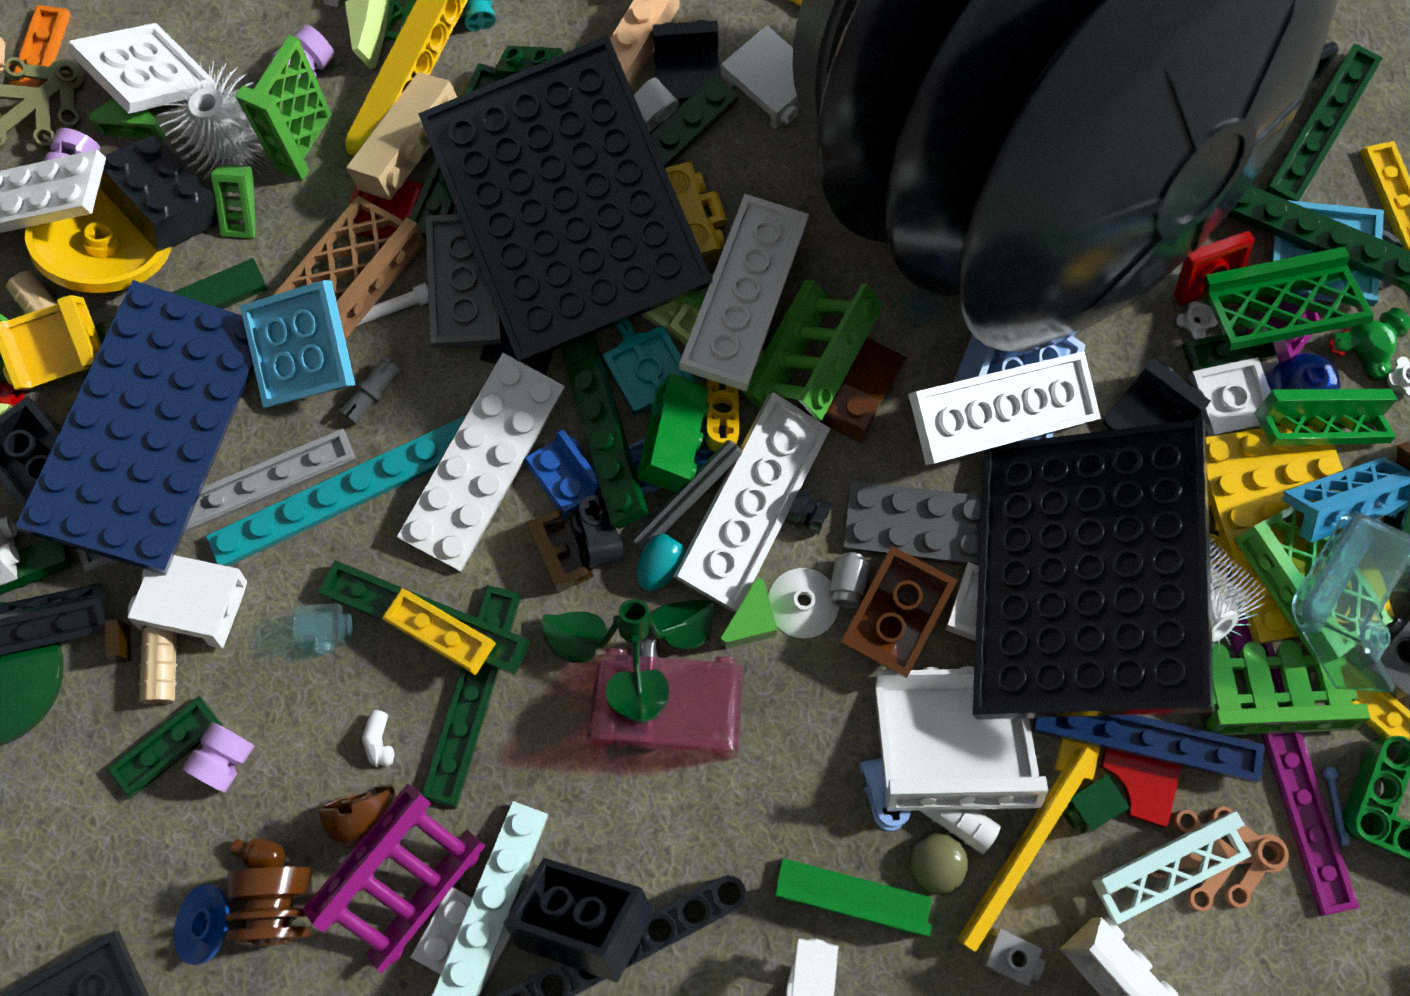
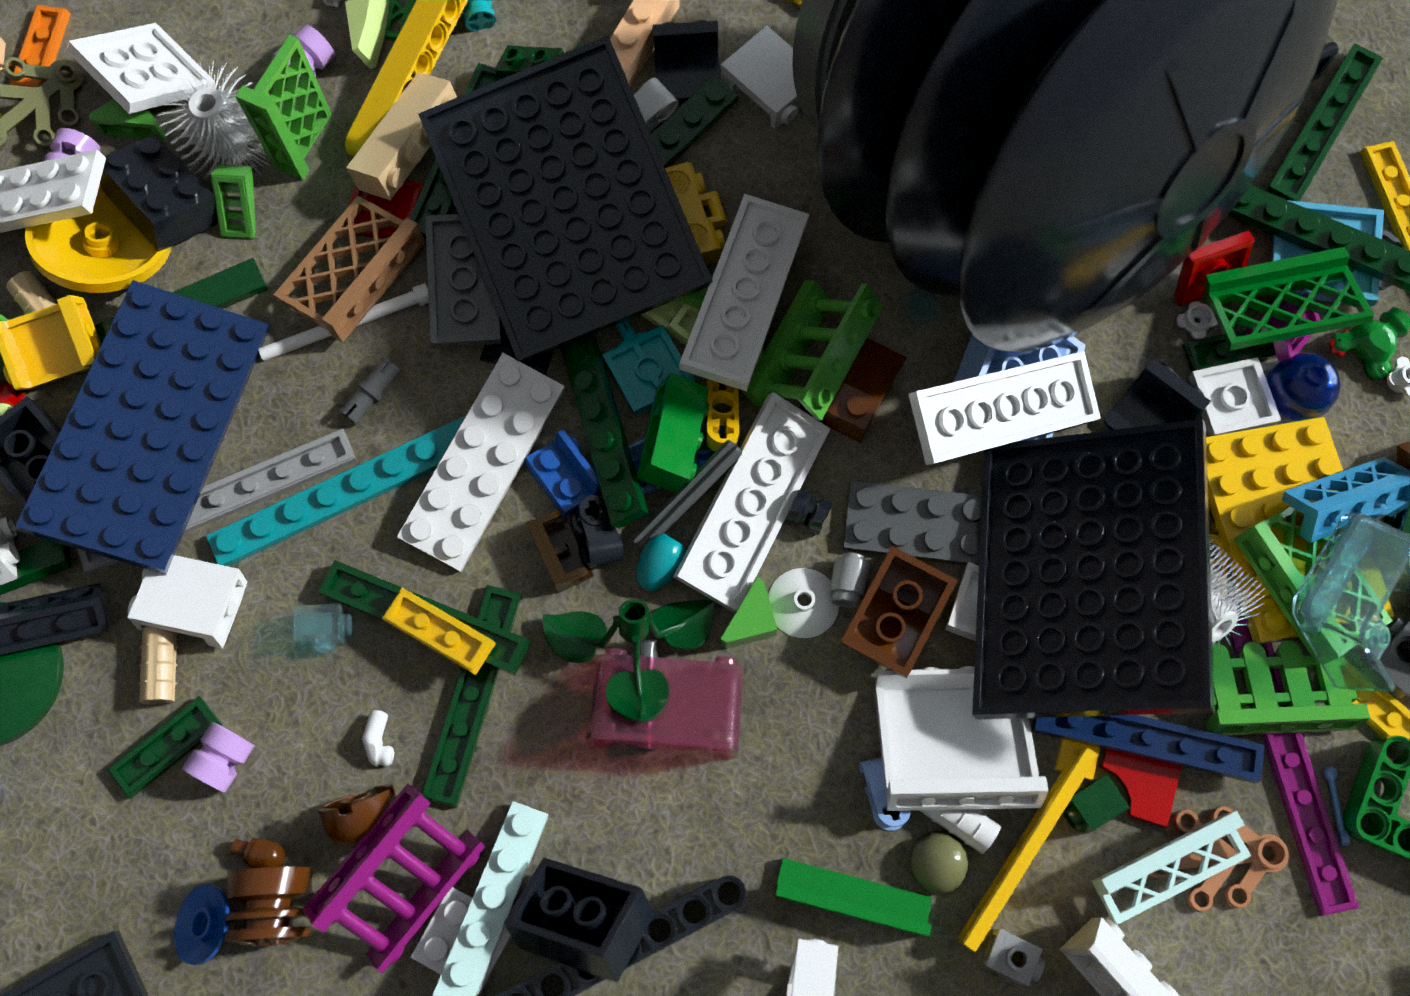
dark brown tile [104,619,131,663] -> none
medium azure plate [240,280,355,408] -> none
green fence [1254,389,1398,446] -> none

